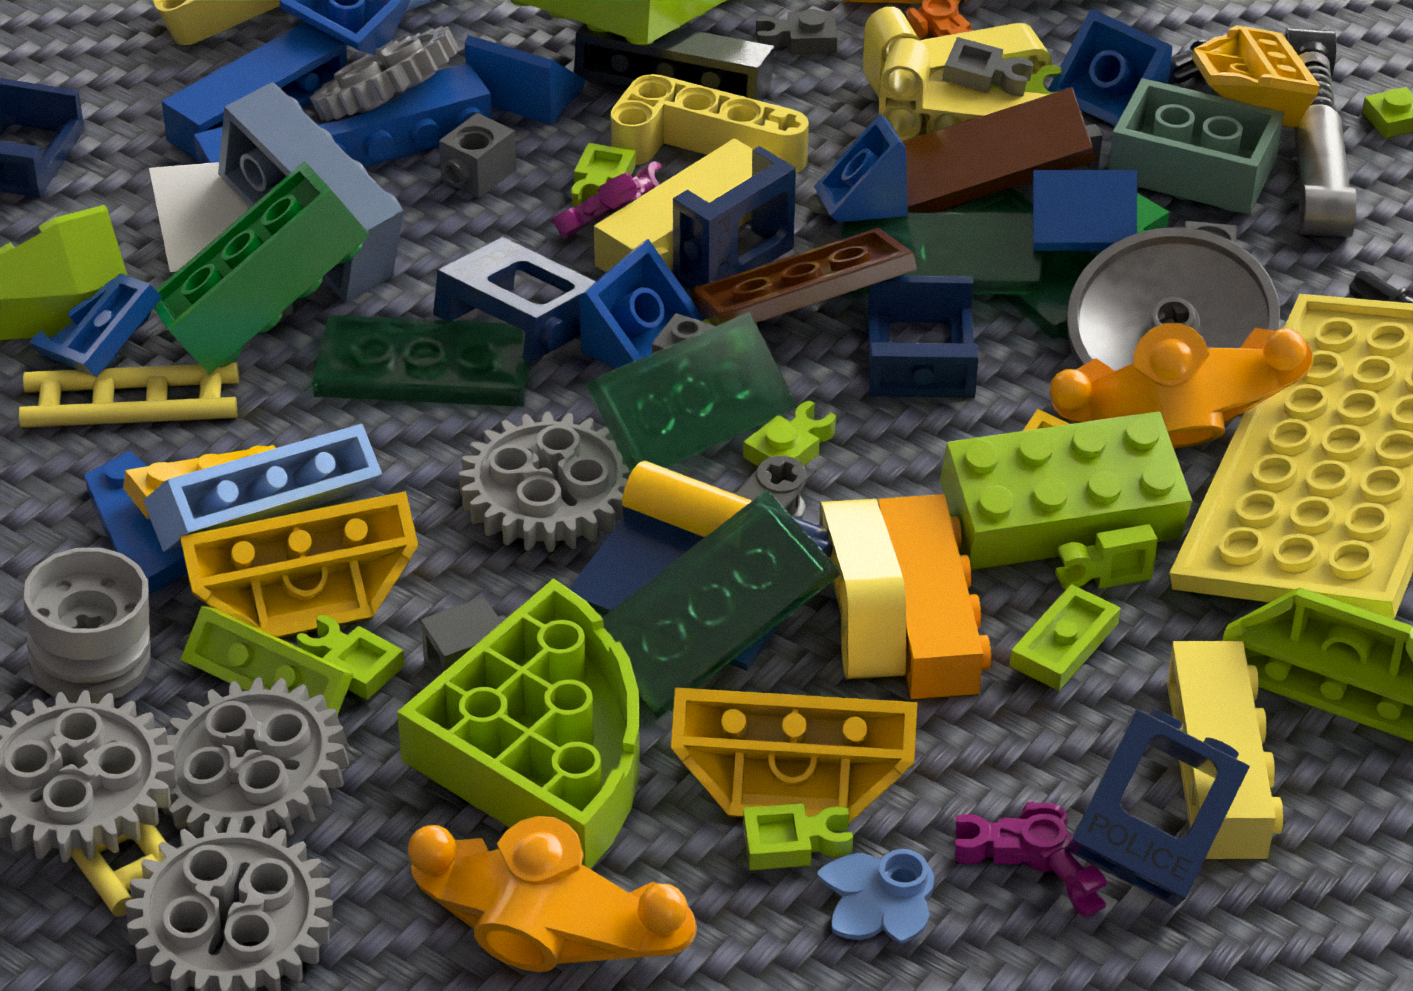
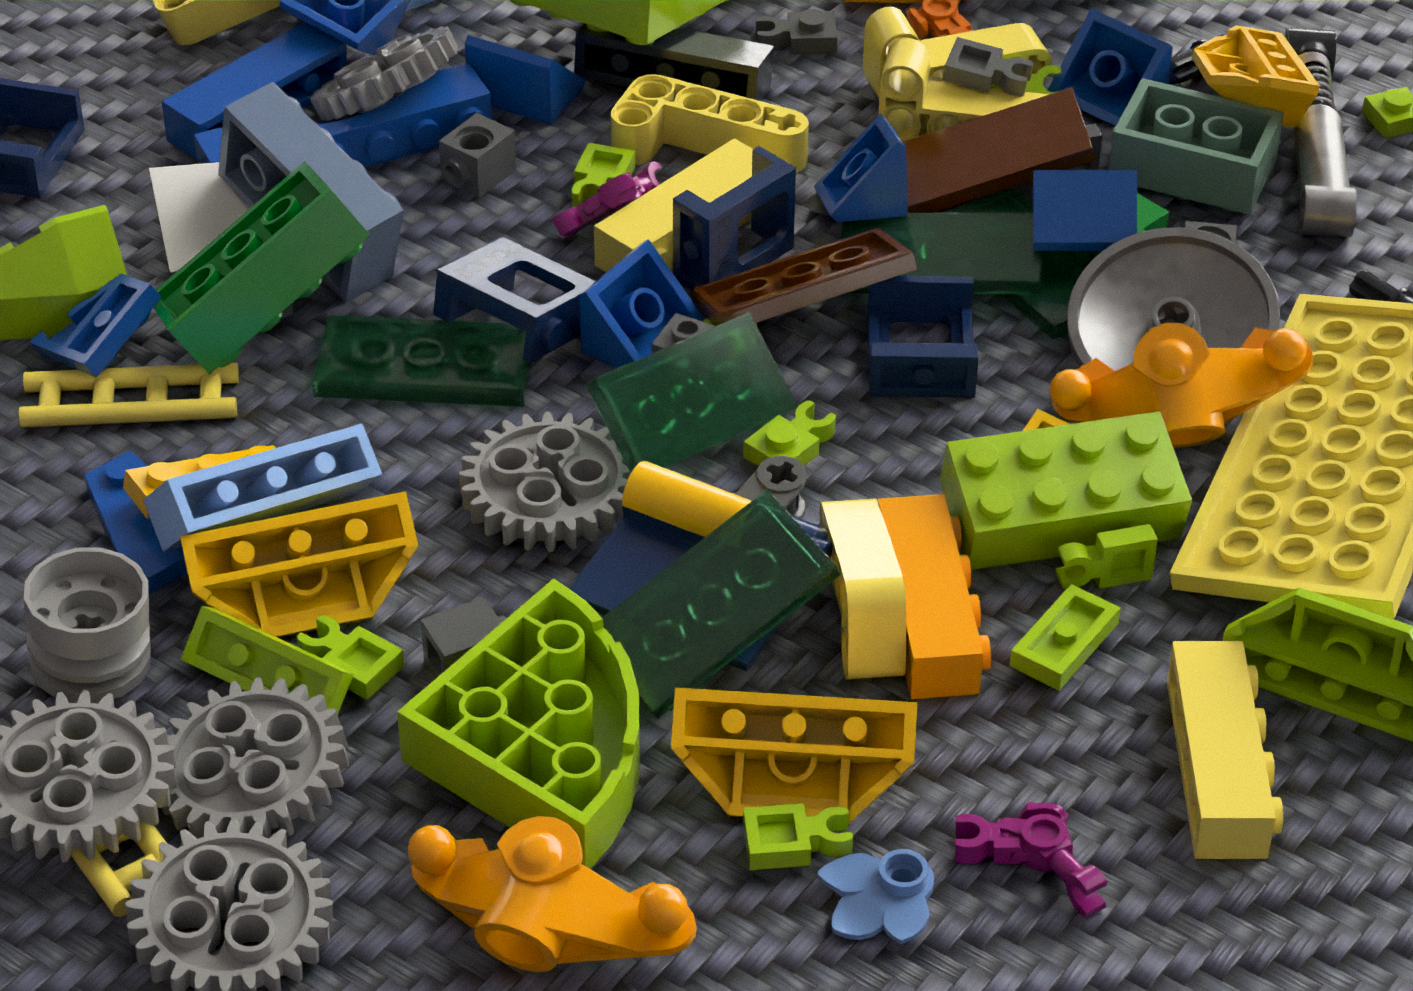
dark blue window [1065,709,1250,907] -> none

